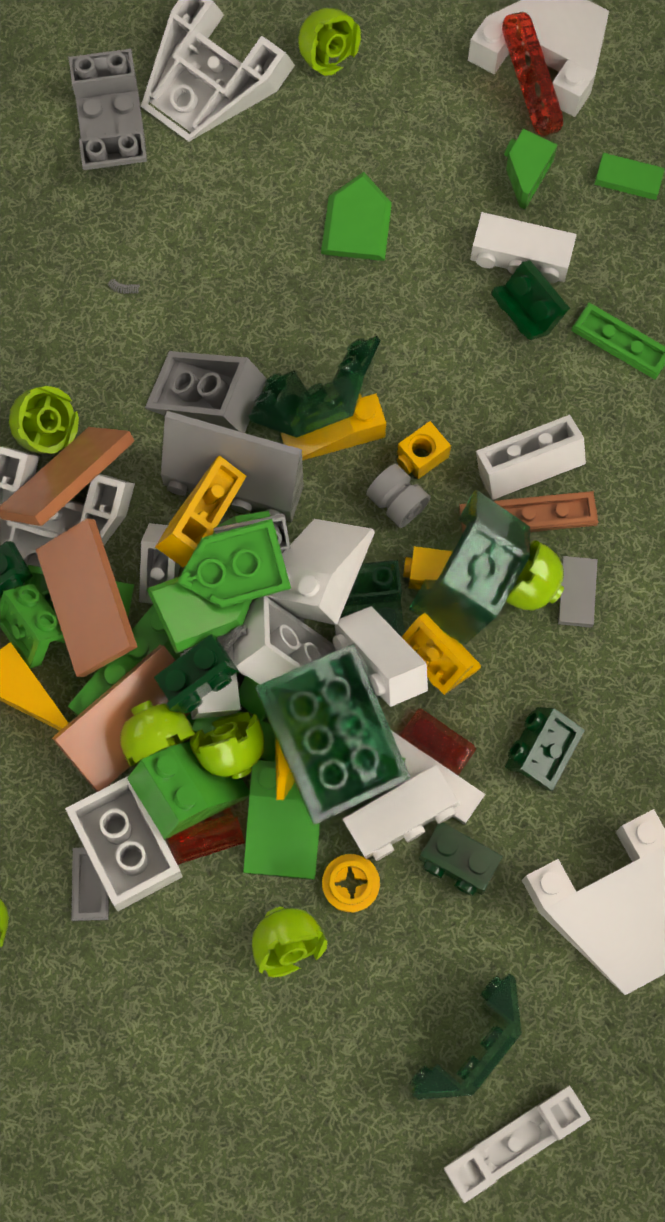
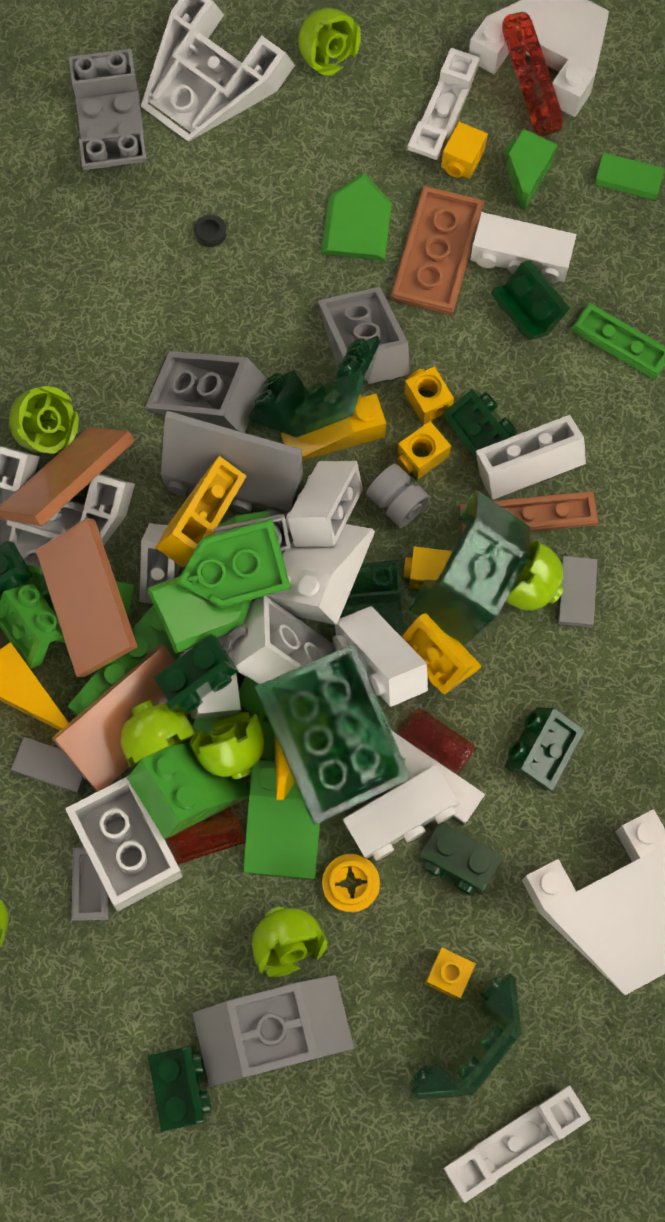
light grey leg [108,279,140,294] -> none
none -> light grey tile [11,737,85,794]
none -> dark green bracket [148,1045,212,1132]
none -> light grey slope [192,975,354,1087]
none -> pearl dark grey tile [194,215,227,247]
none -> white brick [286,461,363,547]
none -> light grey slope [318,287,410,389]
none -> nougat tile [390,186,485,316]
none -> yellow brick [404,366,454,425]
none -> white slope [407,48,480,160]
none -> yellow brick [425,948,476,1000]
none -> yellow brick [441,122,488,179]
none -> dark green bracket [442,389,518,461]

